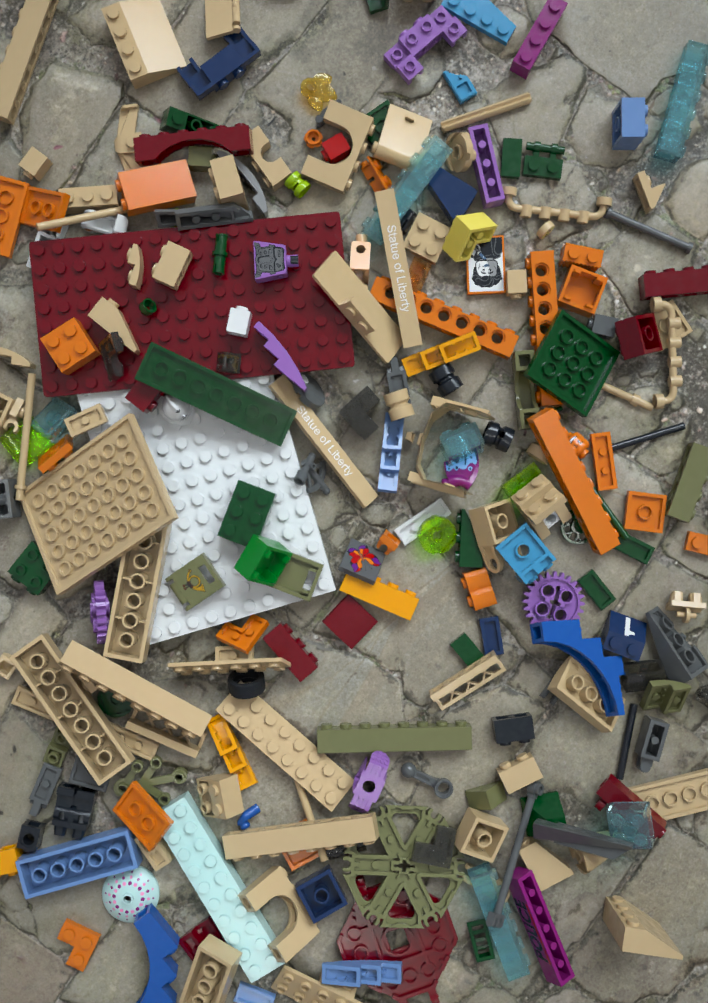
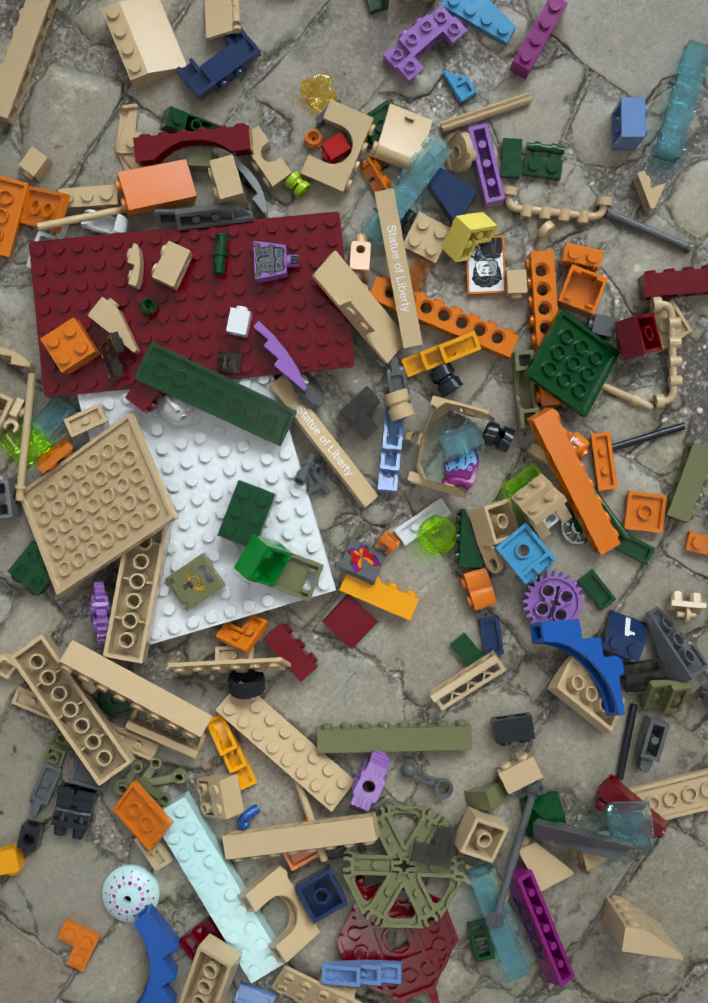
medium blue brick [15,825,143,900] -> none

